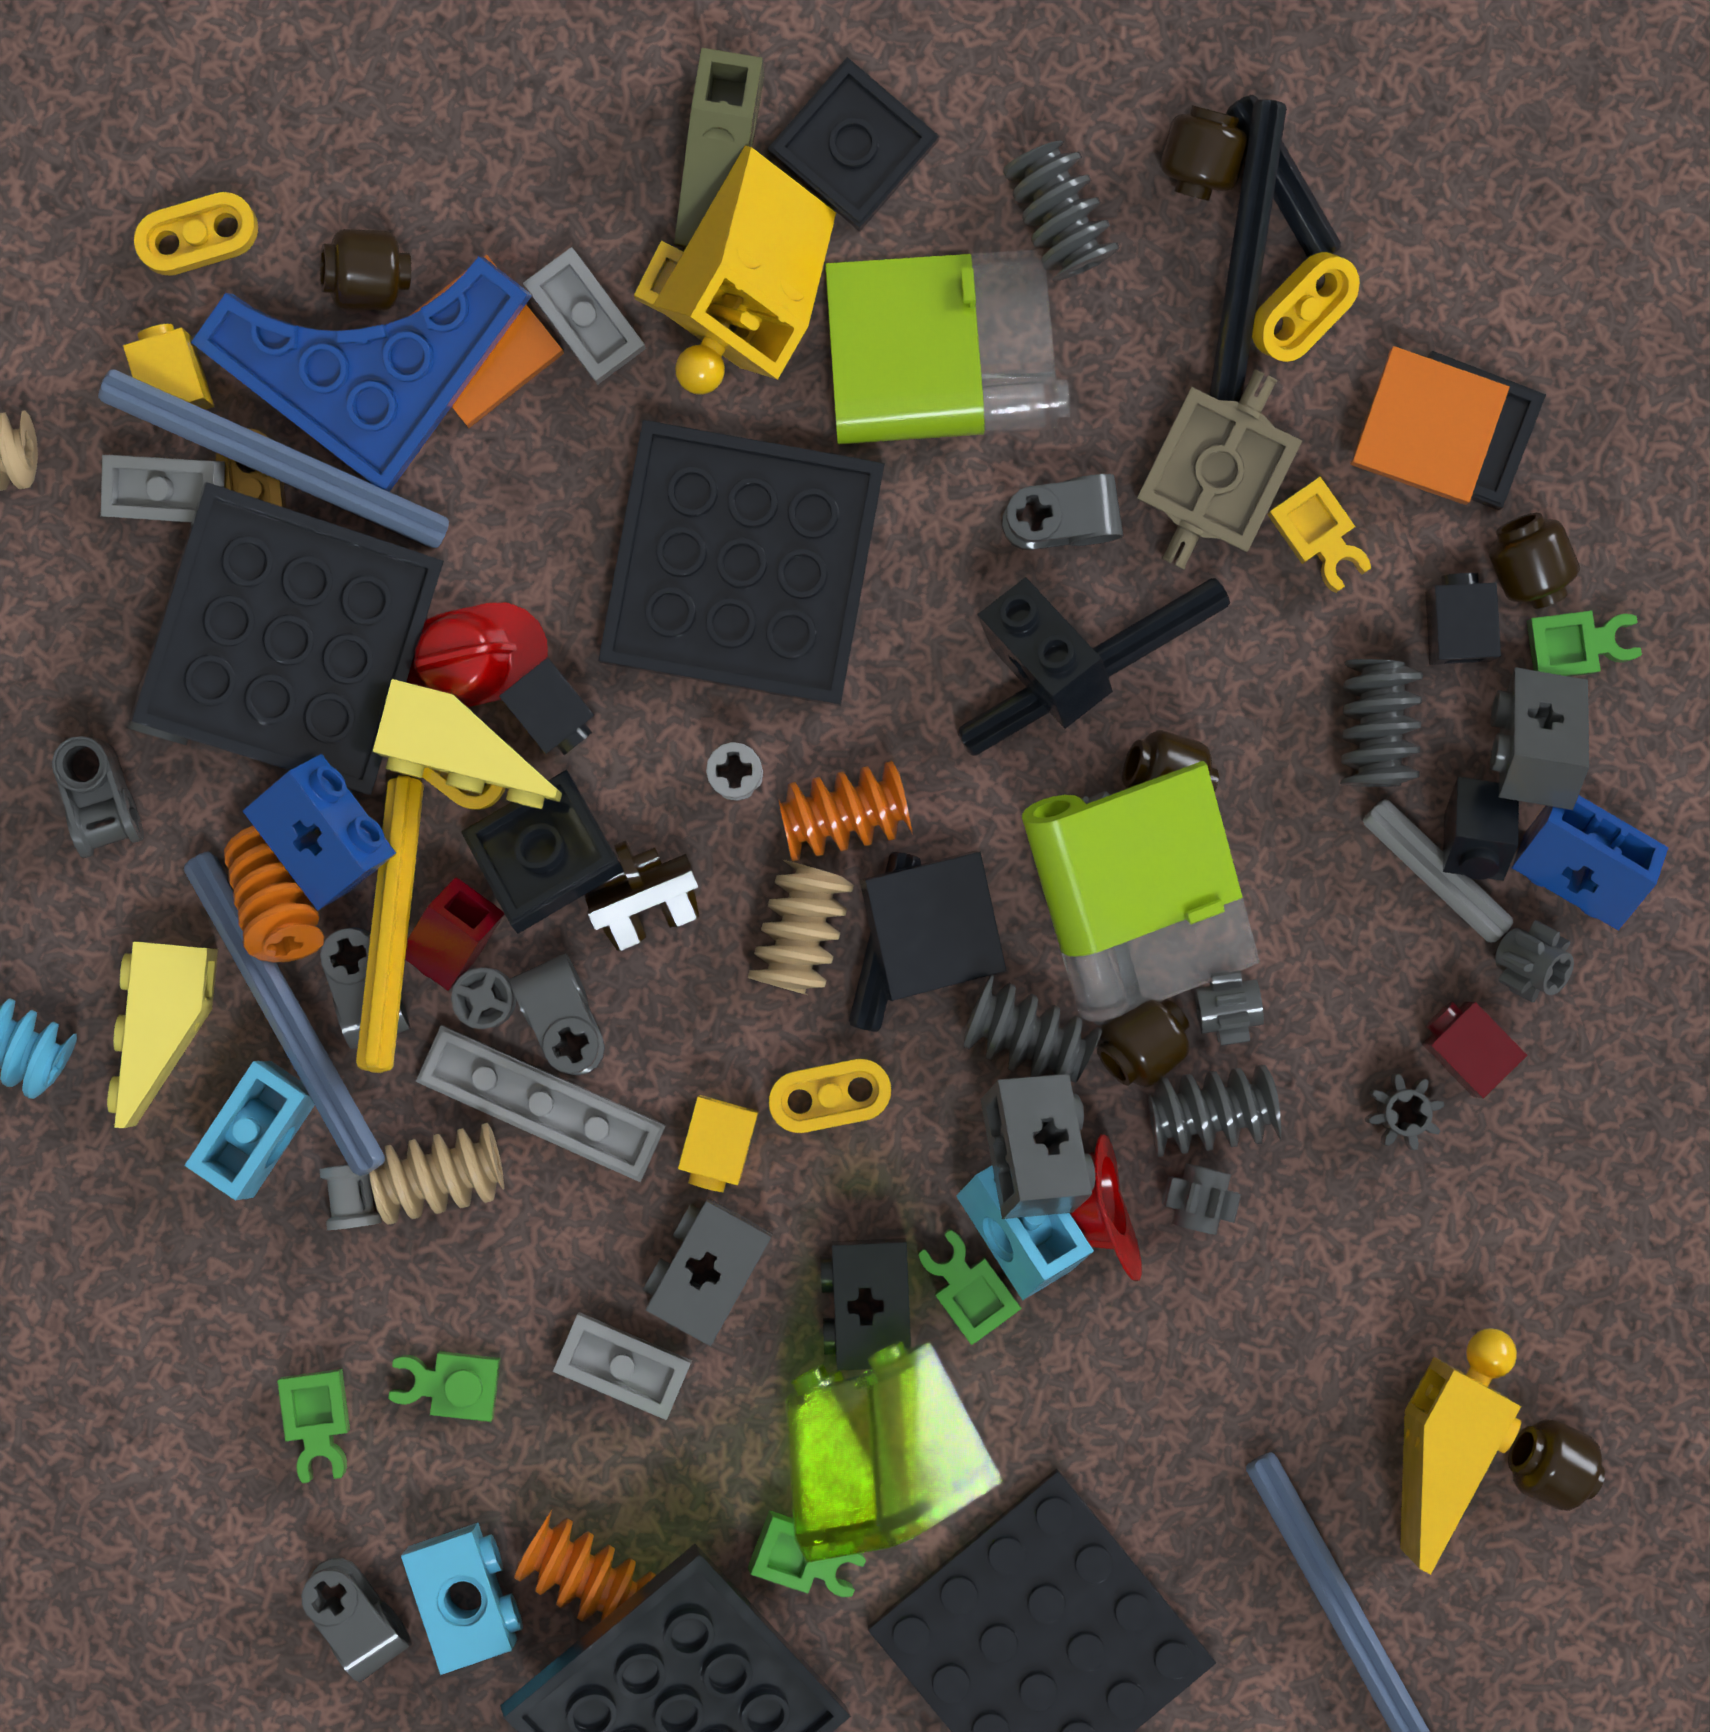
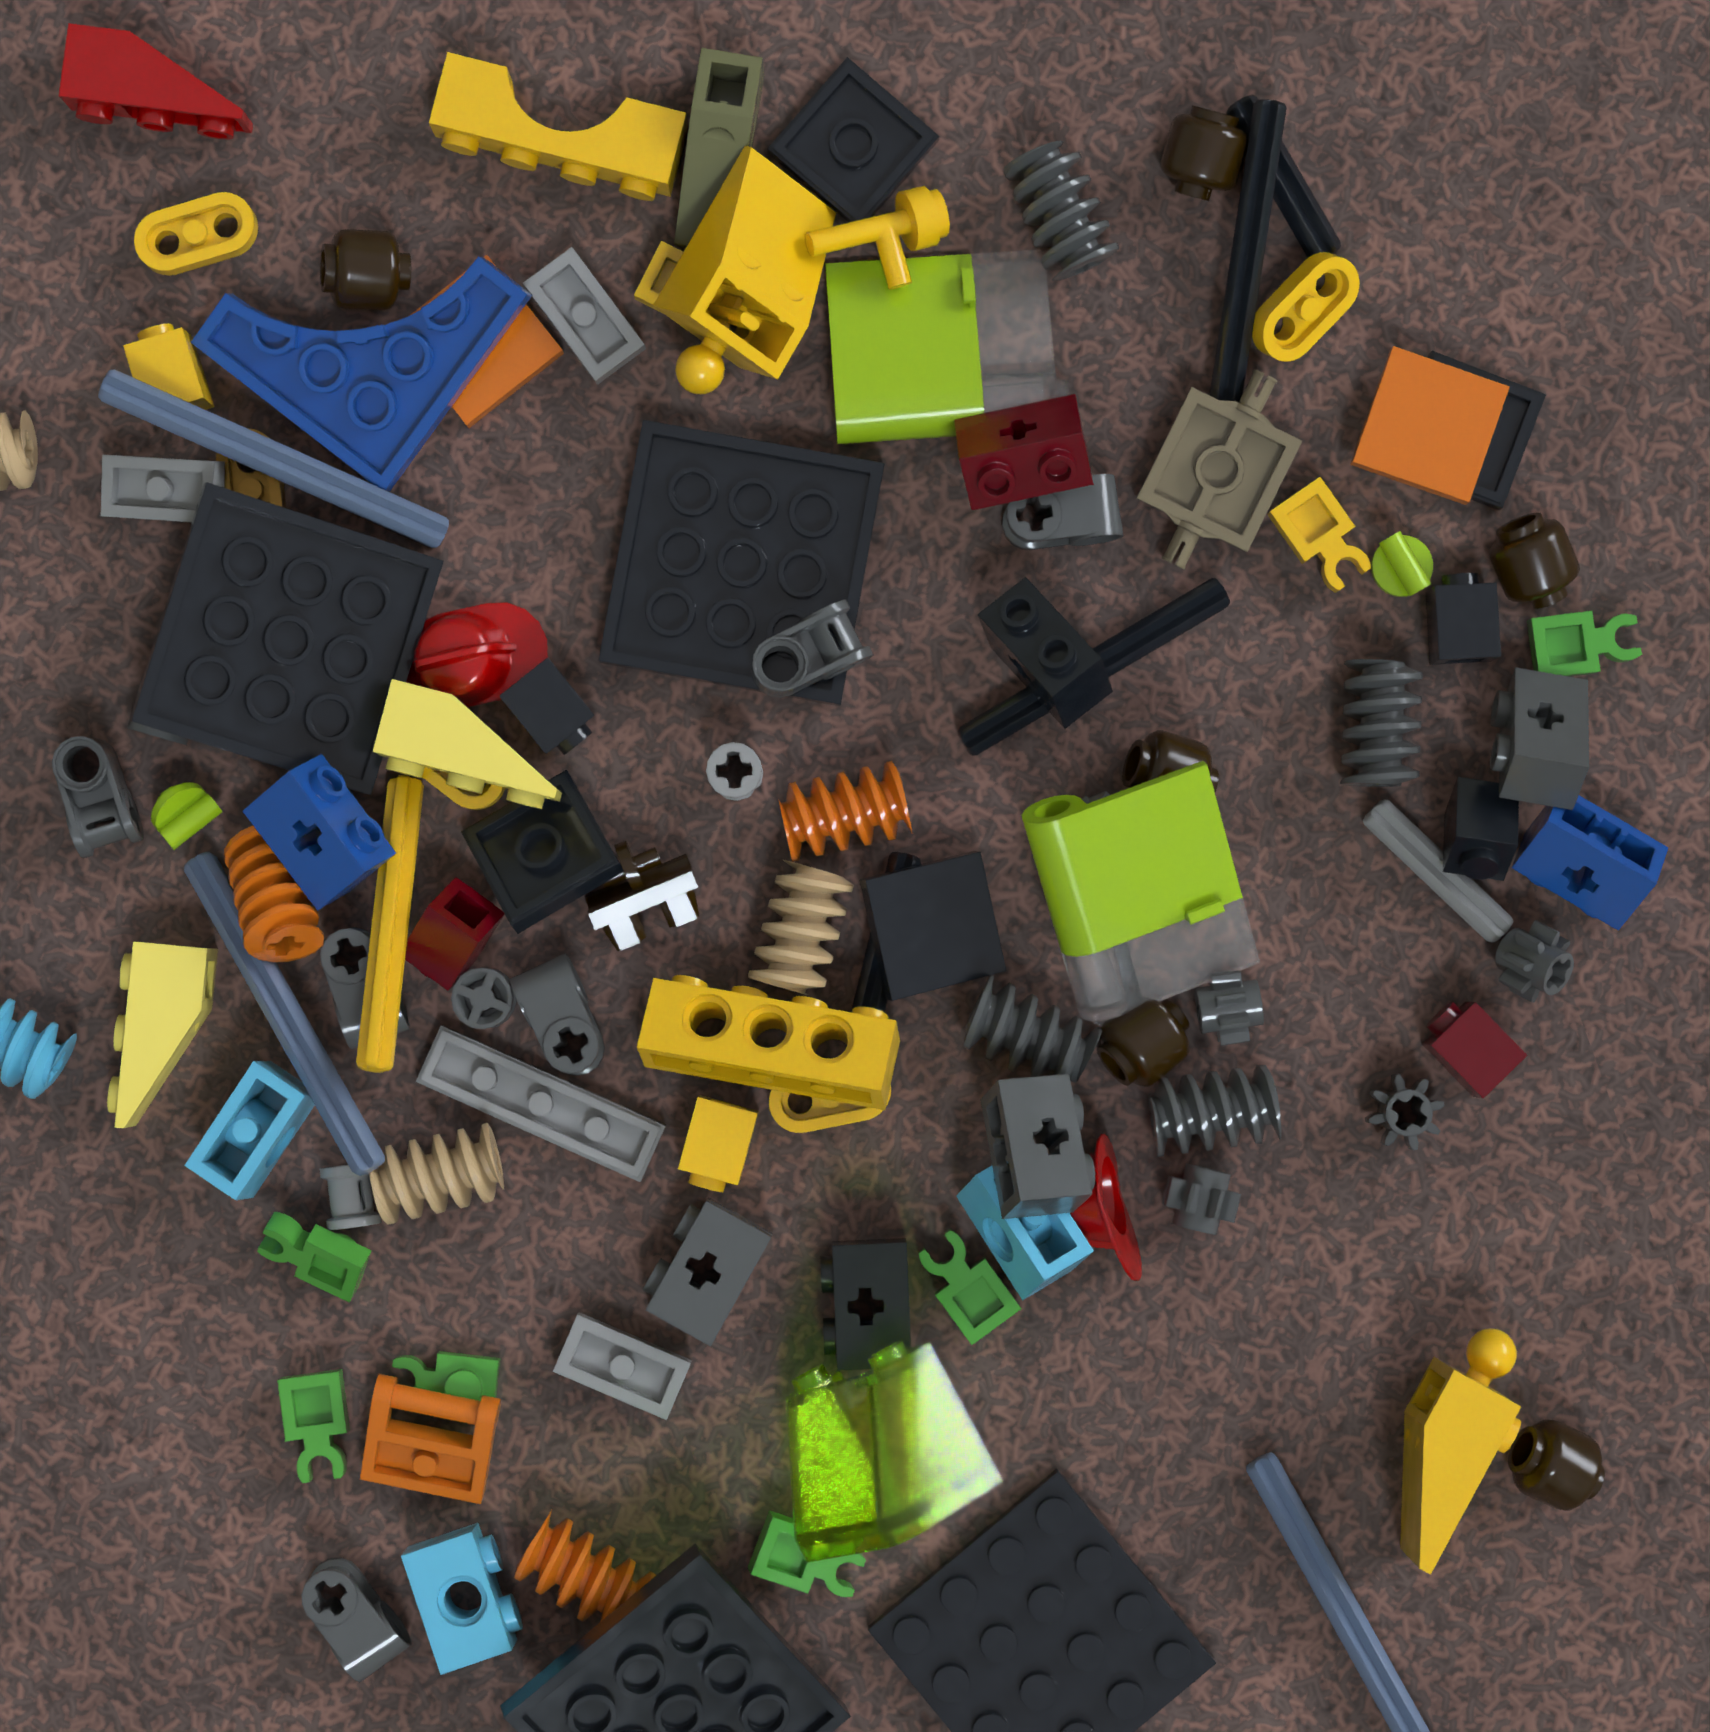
none -> red slope [59,23,253,140]
none -> lime plate [151,782,223,850]
none -> bright green plate [257,1212,372,1303]
none -> orange plate [360,1374,501,1504]
none -> yellow arch [429,52,689,201]
none -> yellow brick [637,975,900,1110]
none -> dark grey piece [751,599,874,698]
none -> yellow piece [805,186,950,290]
none -> dark red brick [954,394,1094,510]
none -> lime plate [1371,531,1433,597]

